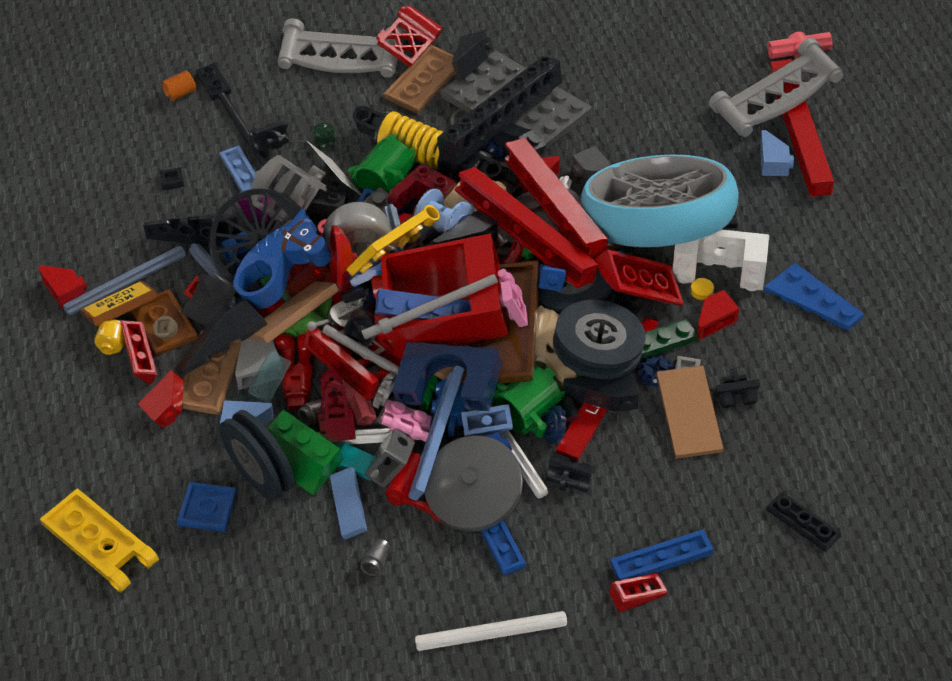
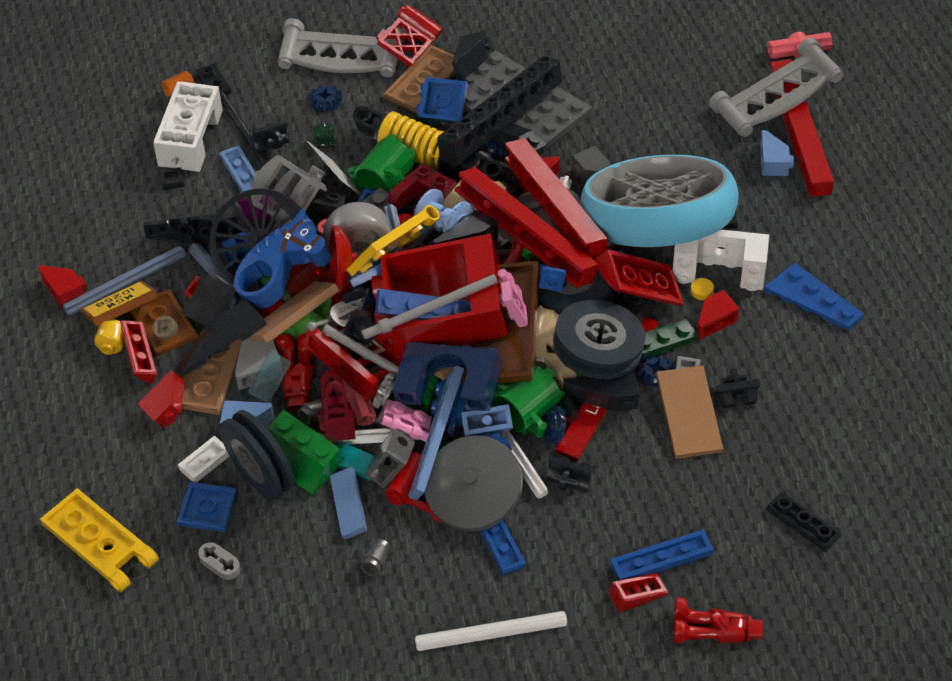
none -> white plate [153,81,223,172]
none -> white plate [178,436,229,483]
none -> light grey beam [198,542,240,580]
none -> dark blue gear [309,84,342,112]
none -> blue plate [416,77,468,125]
none -> red piece [673,597,763,644]

